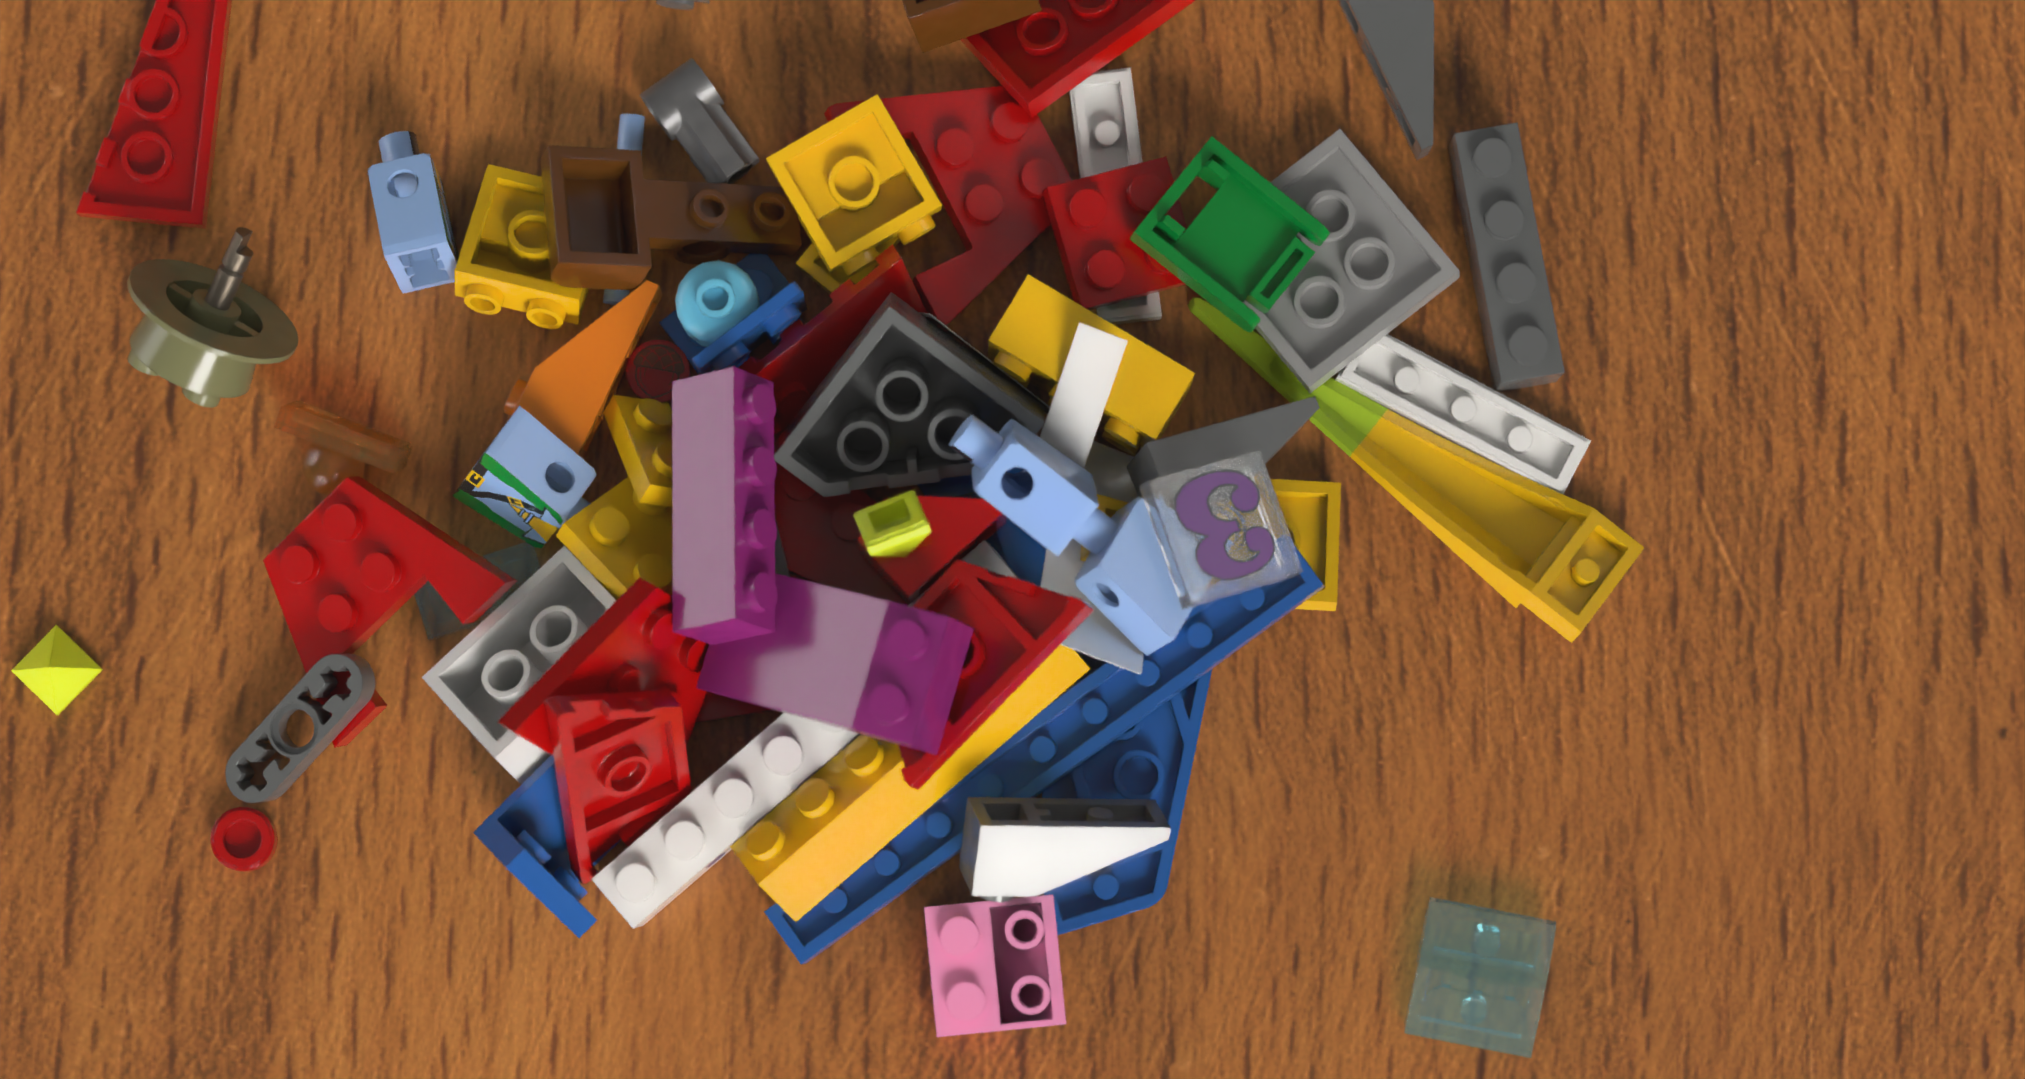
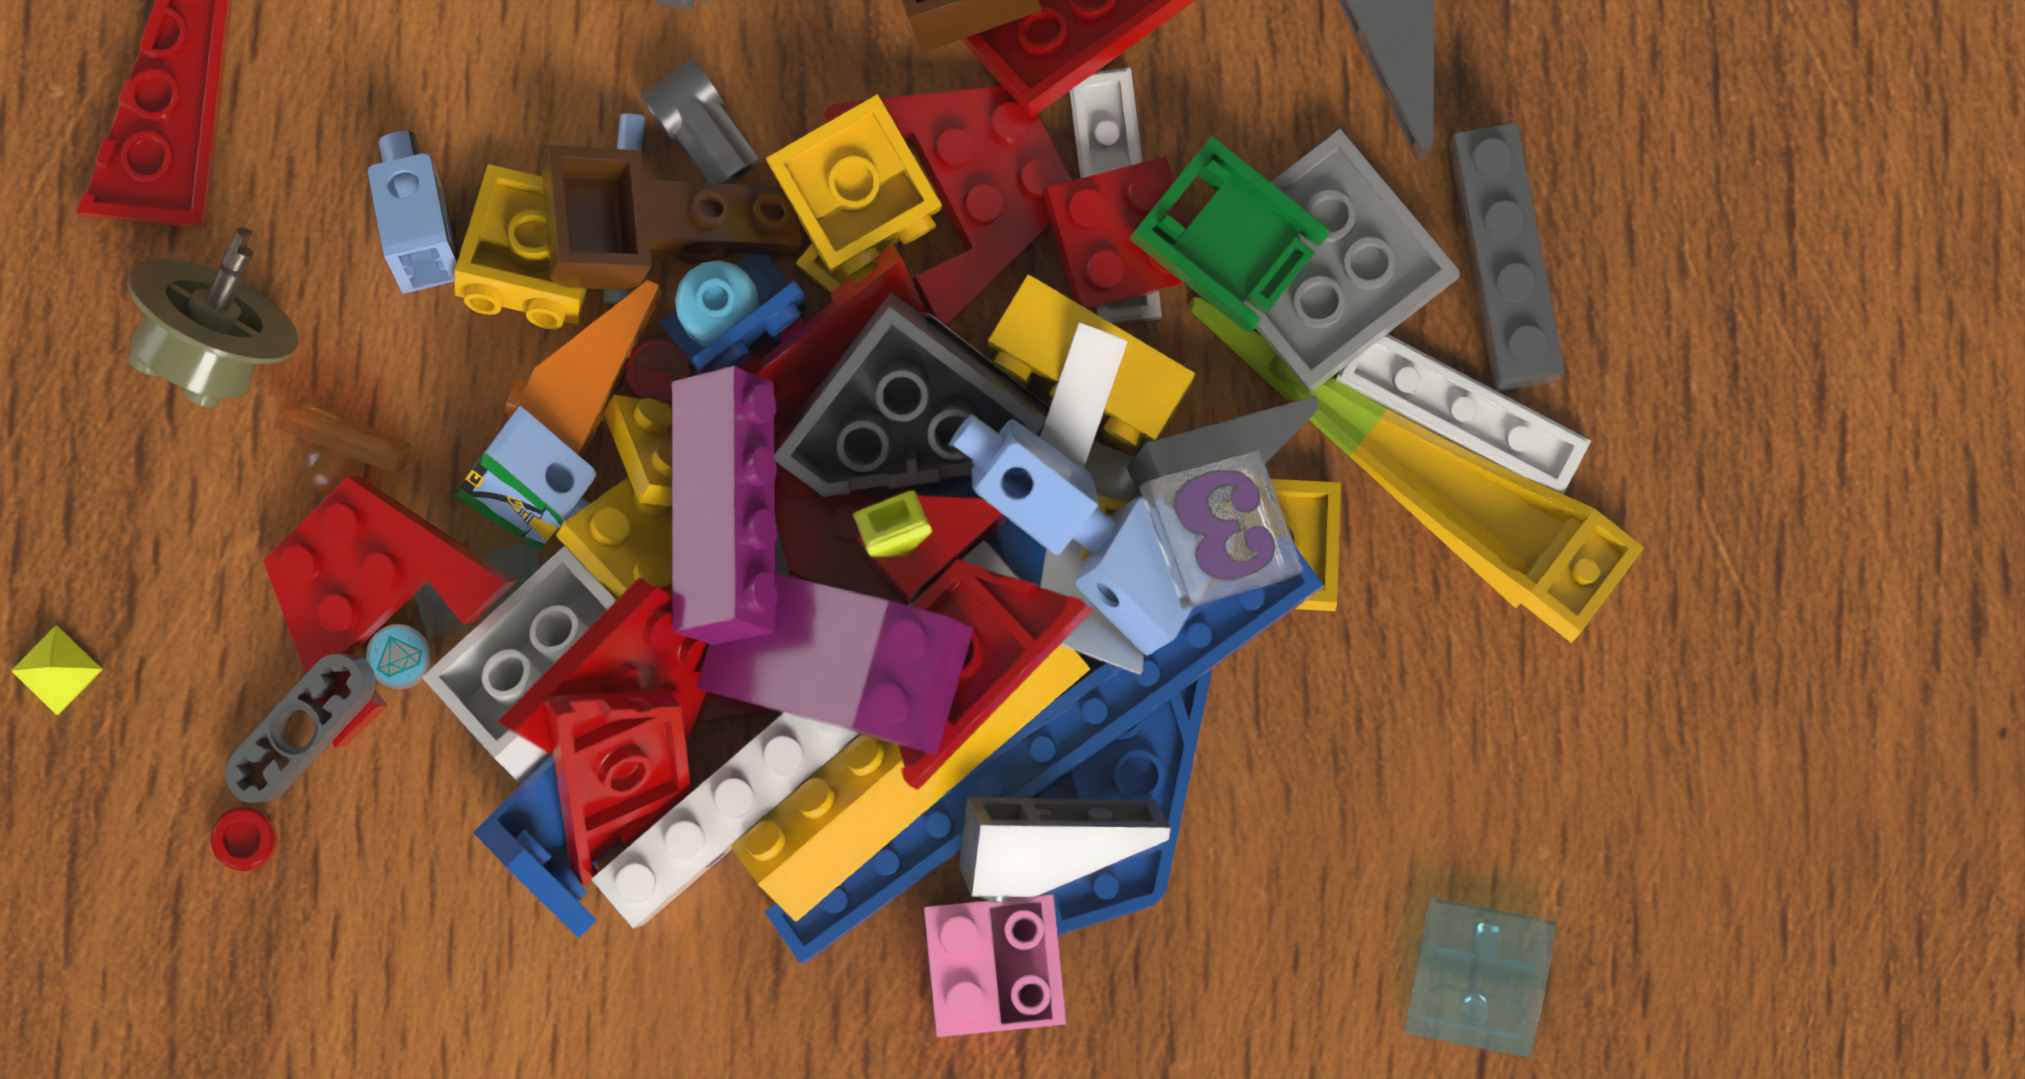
none -> tile [366,624,432,689]

